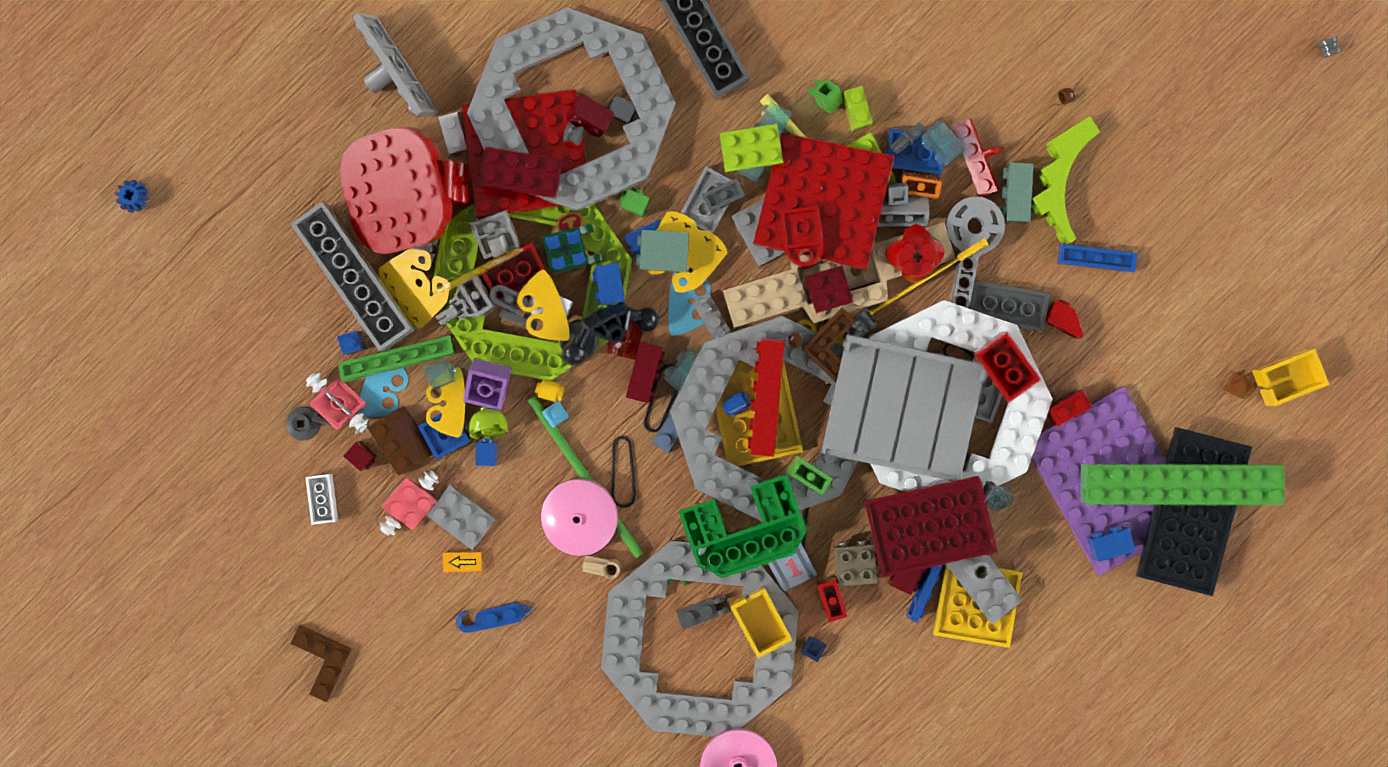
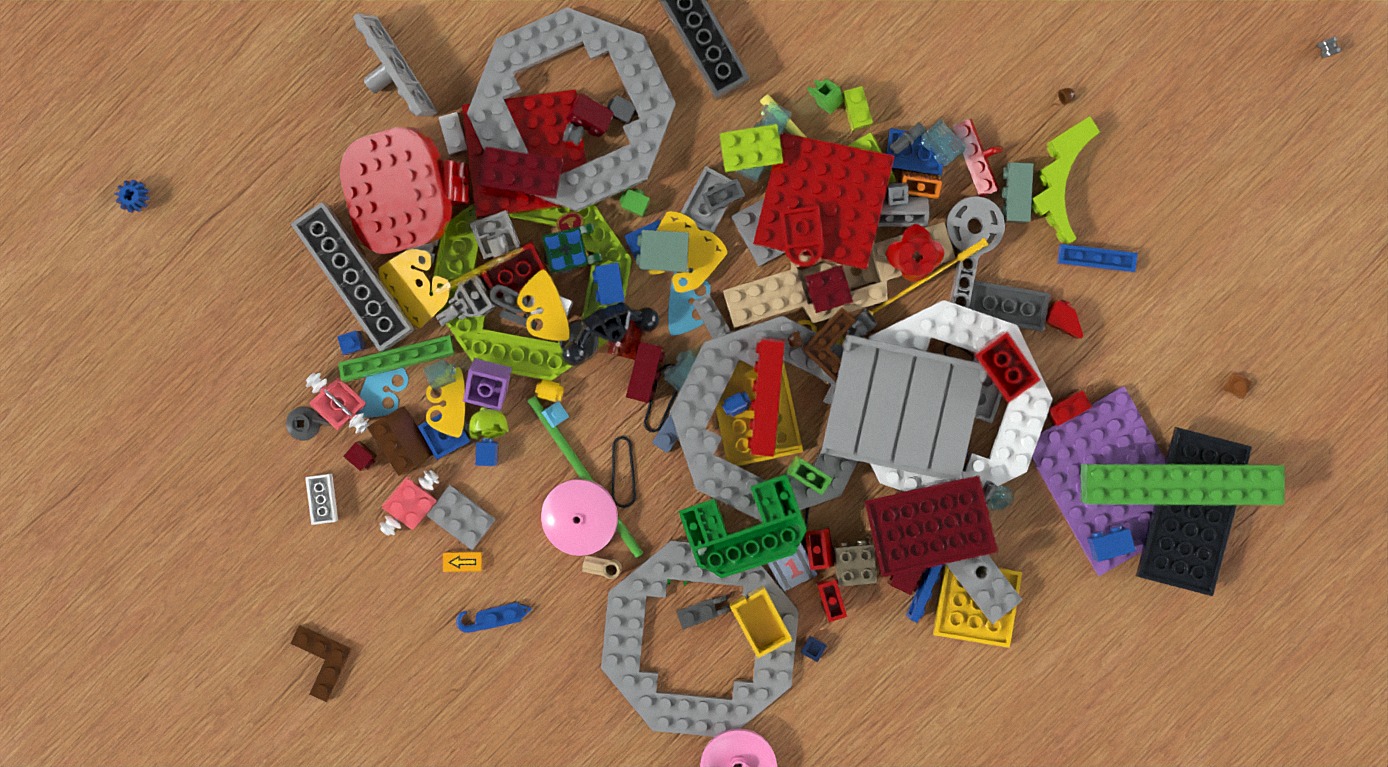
yellow piece [1252,349,1330,406] -> none
none -> red brick [805,528,835,570]

